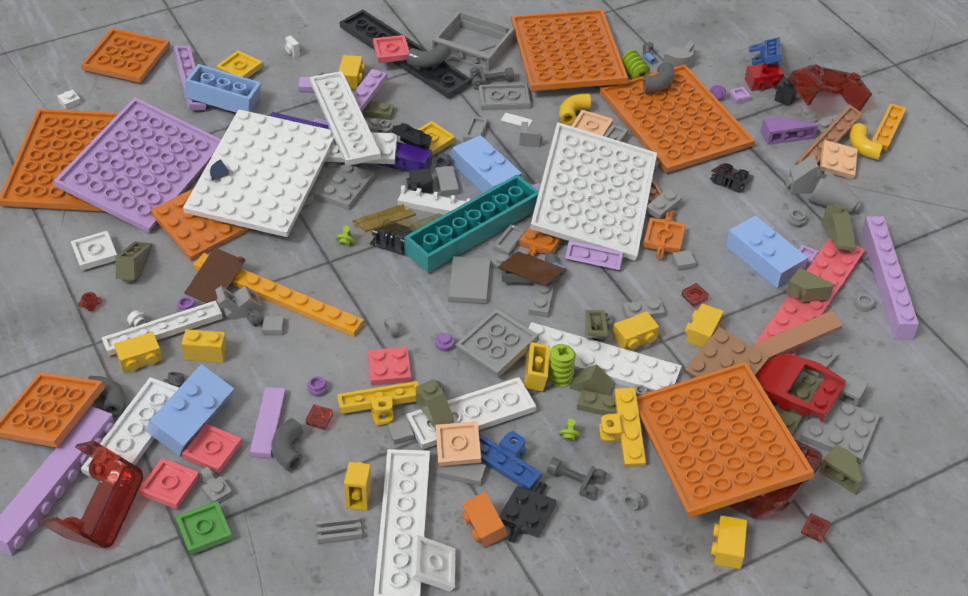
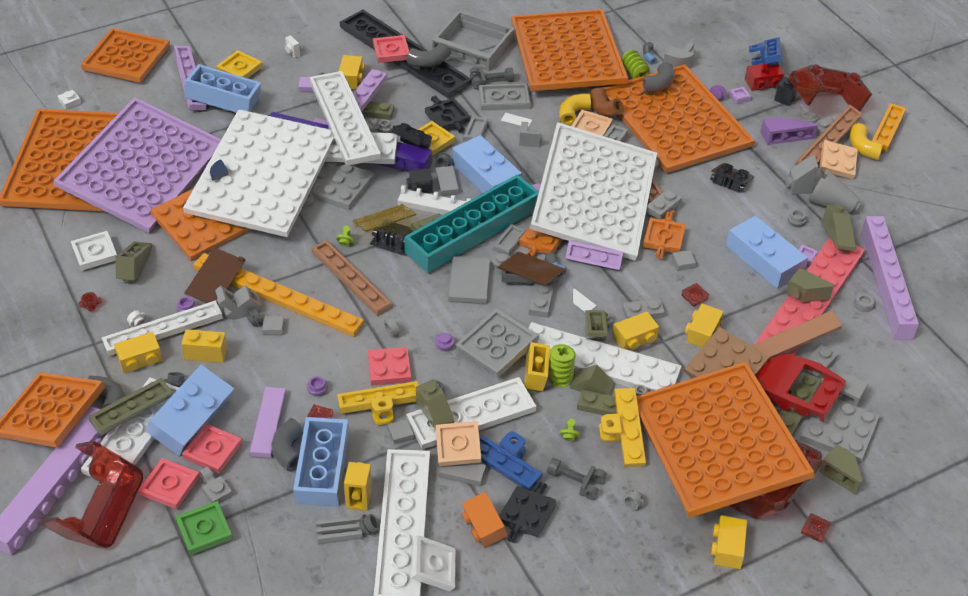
none -> olive plate [88,378,173,435]
none -> light blue brick [293,417,350,506]
none -> nougat tile [311,240,393,317]
none -> dark grey plate [359,514,379,535]
none -> black plate [425,95,471,133]
none -> white sticker [573,289,596,312]
none -> dark orange cylinder [590,88,624,118]

